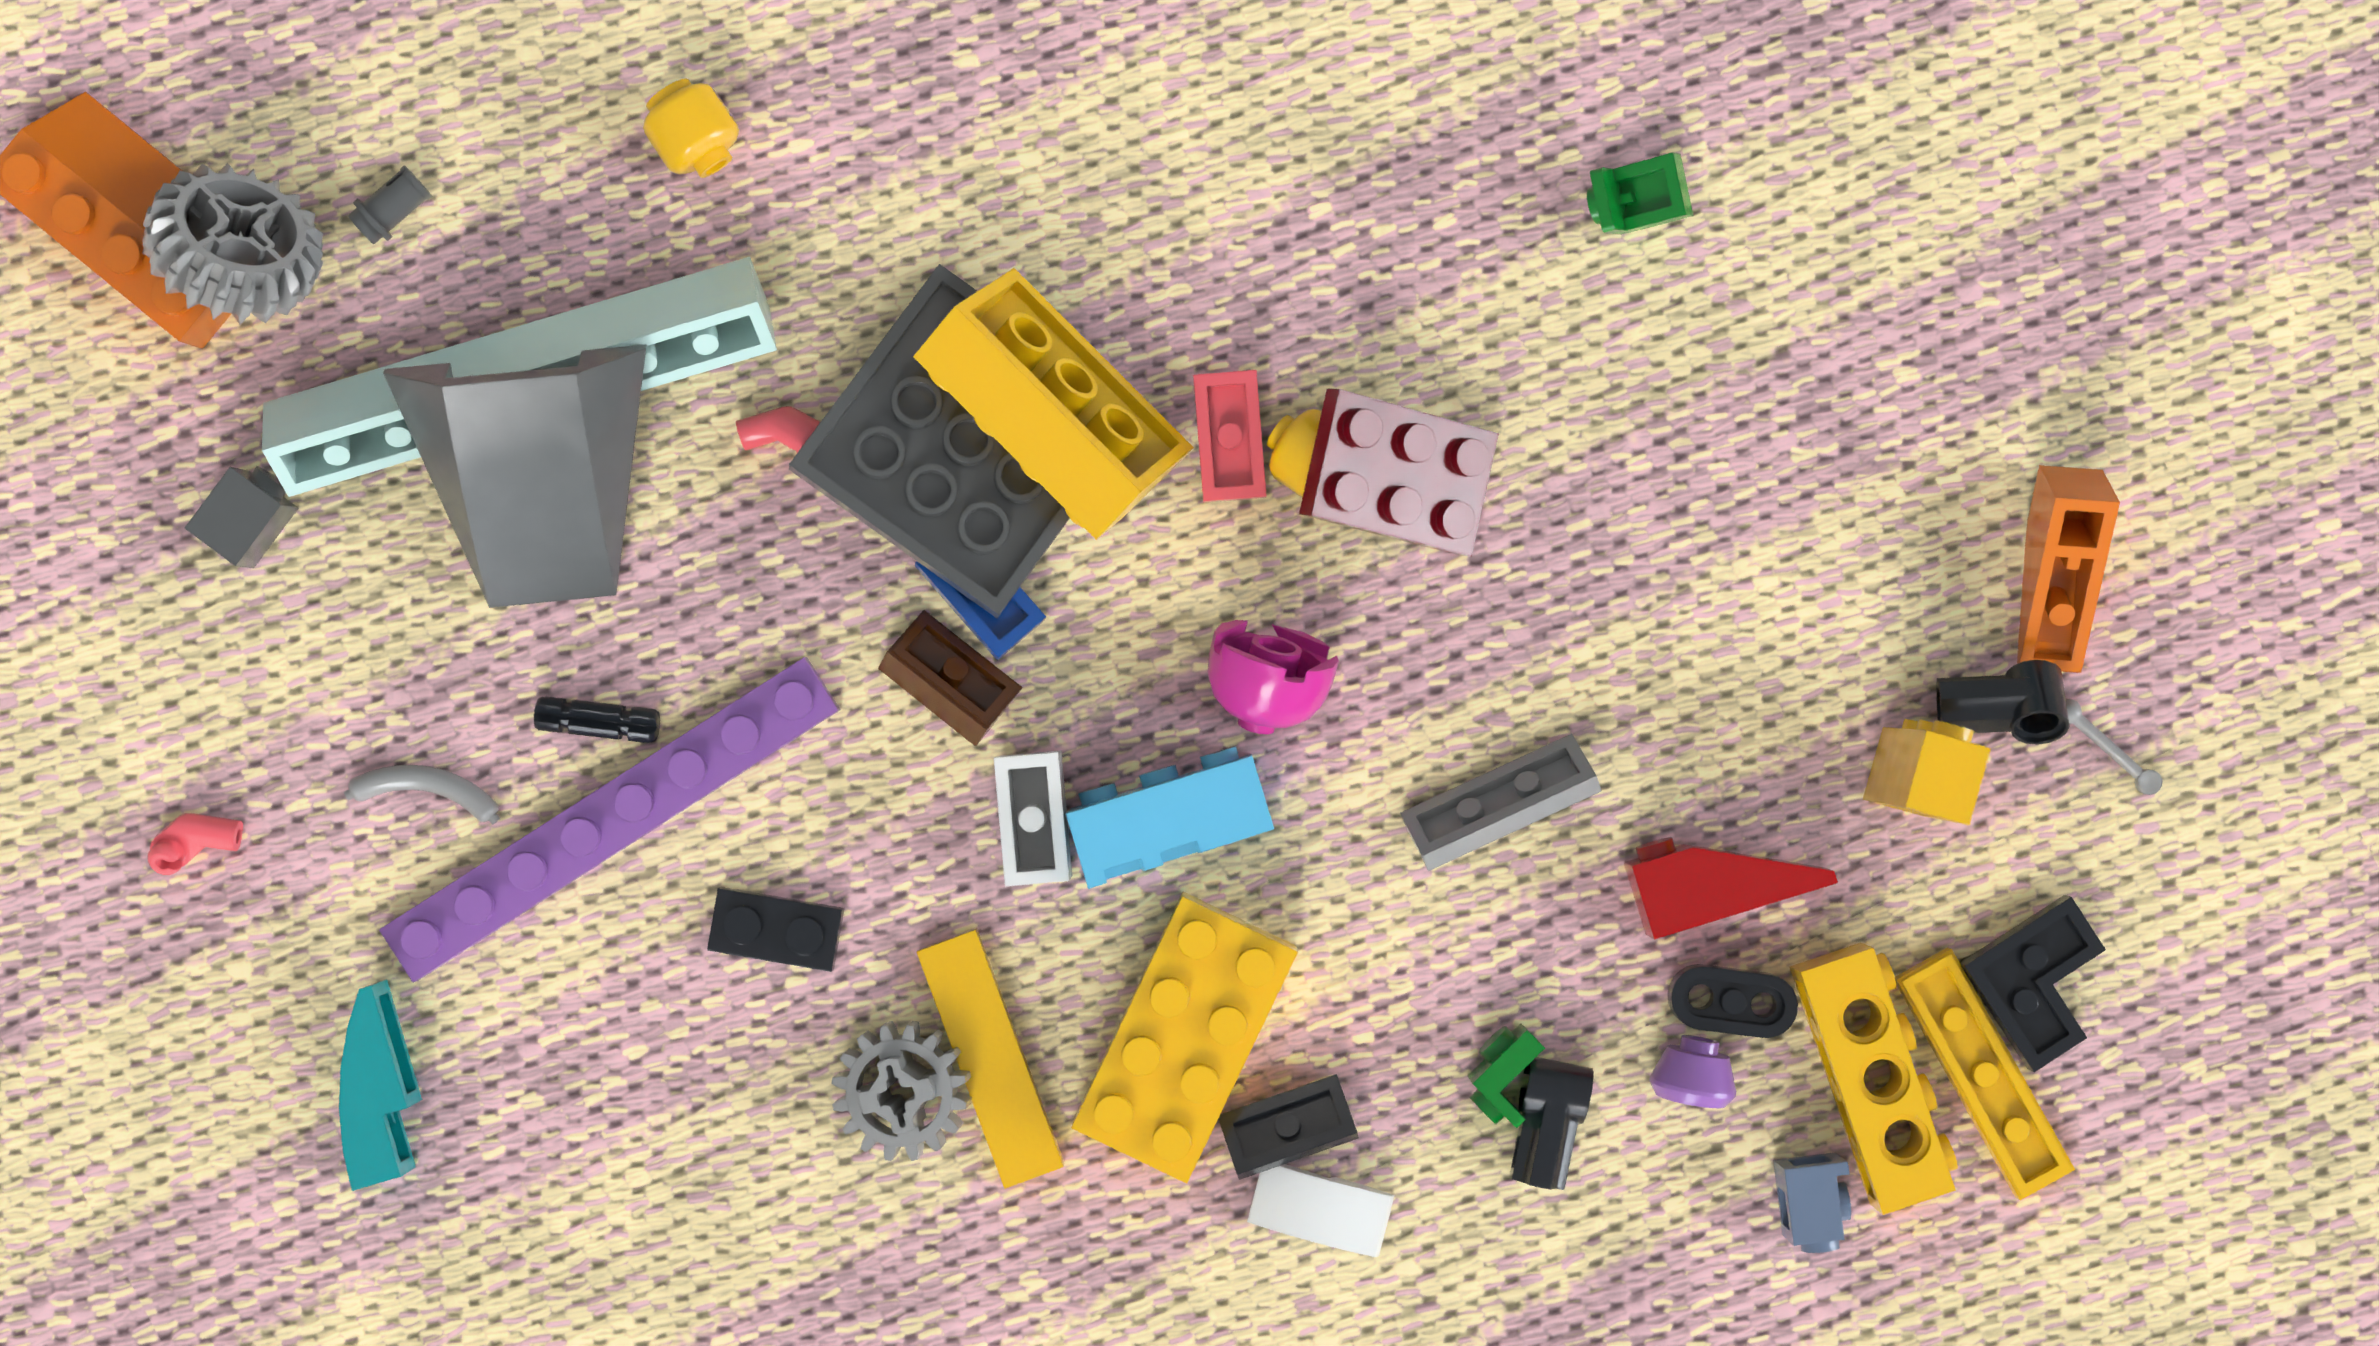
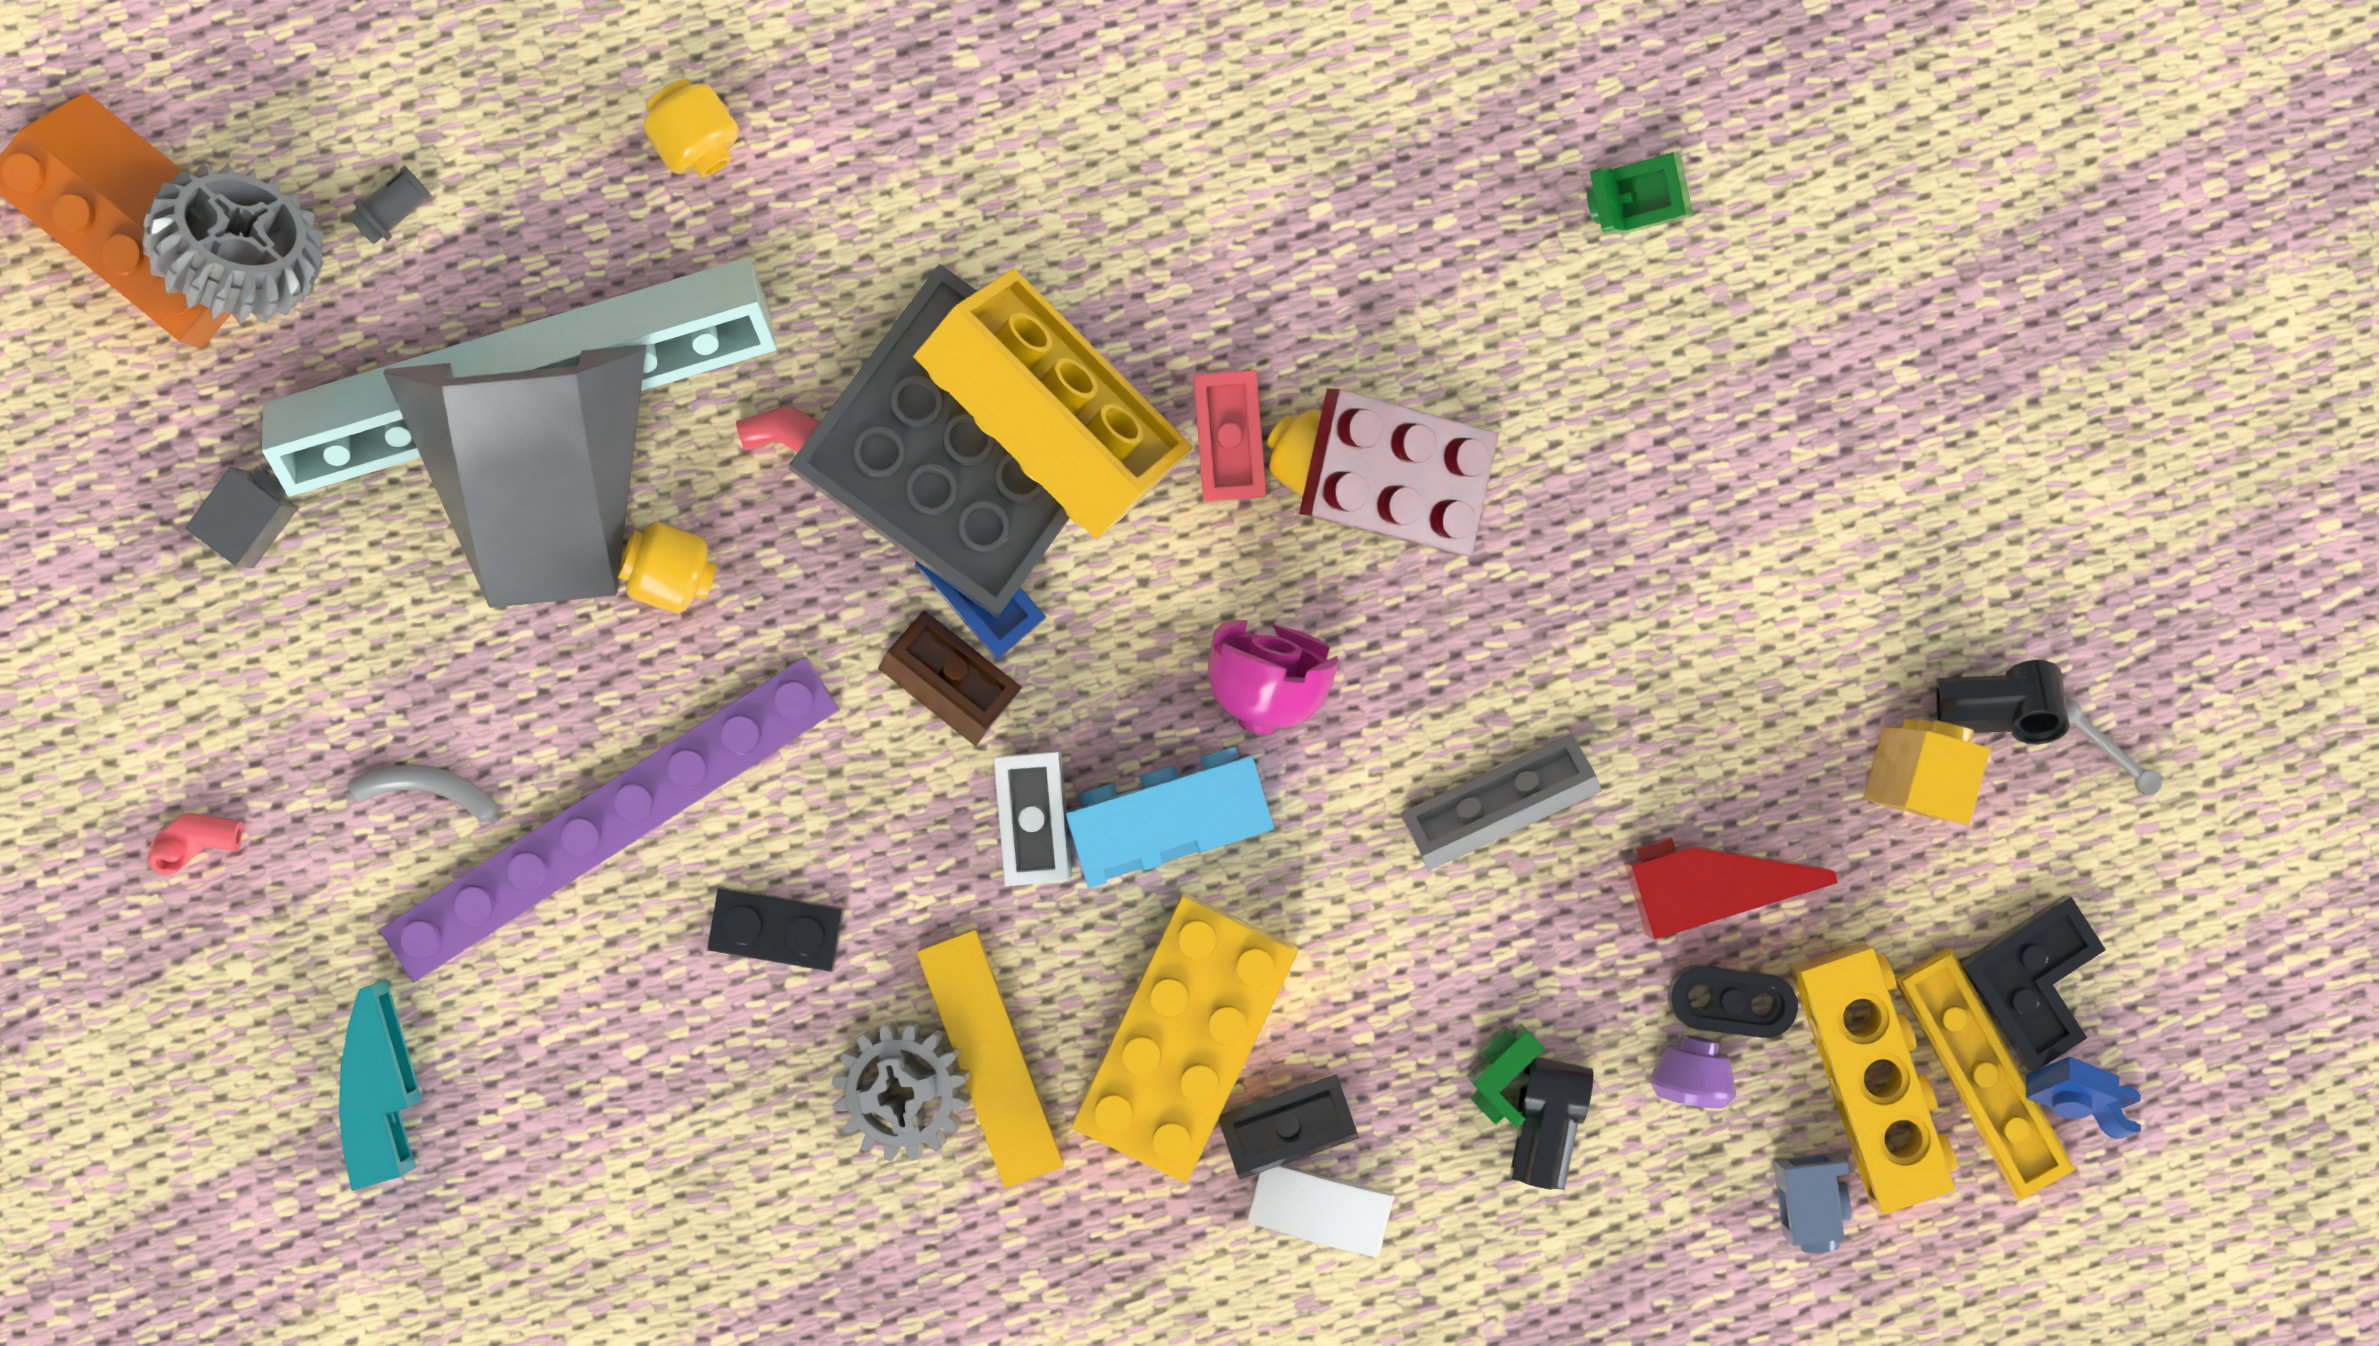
black axle [534,697,660,743] -> none
orange slope [2017,465,2120,673] -> none
none -> yellow head [617,522,717,613]
none -> blue plate [2026,1056,2141,1139]

